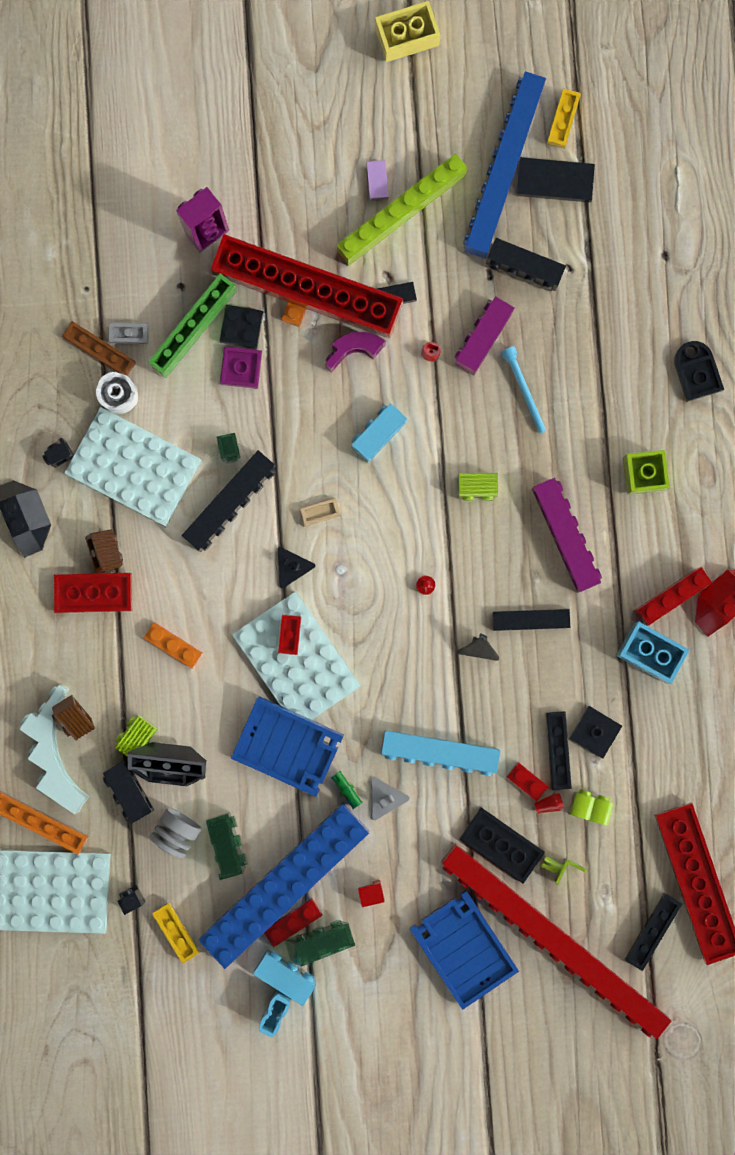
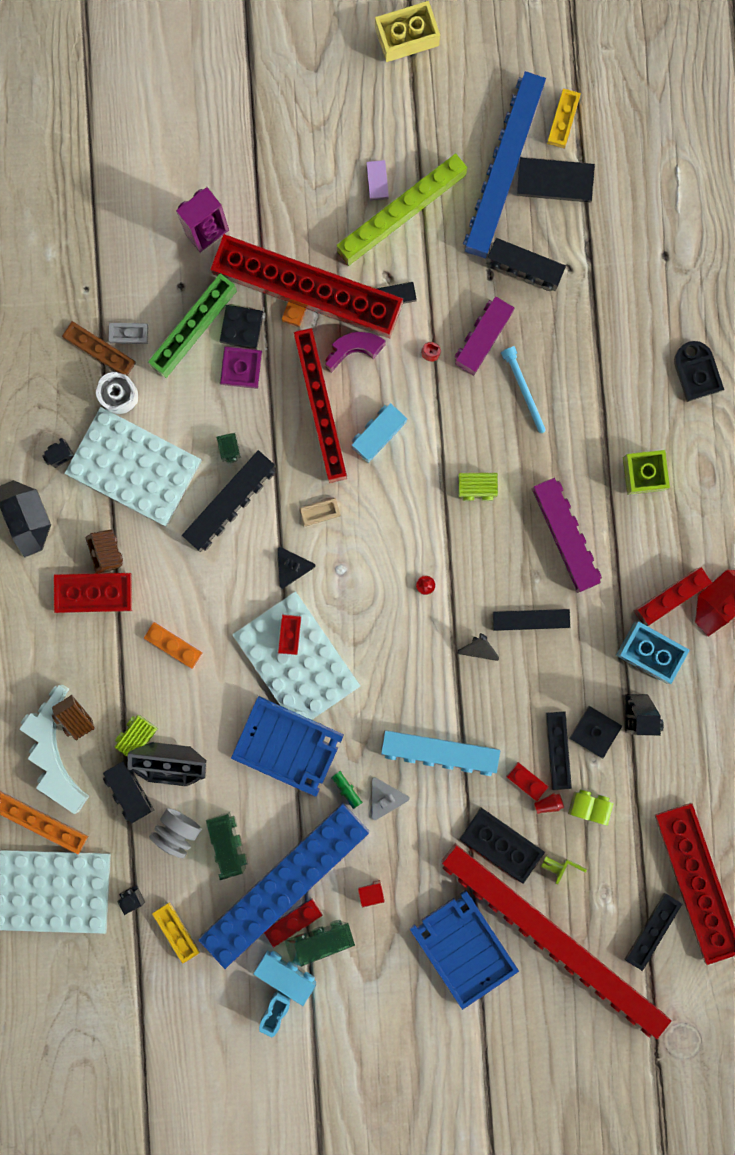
none -> red brick [294,328,347,483]
none -> black wedge [625,694,664,736]

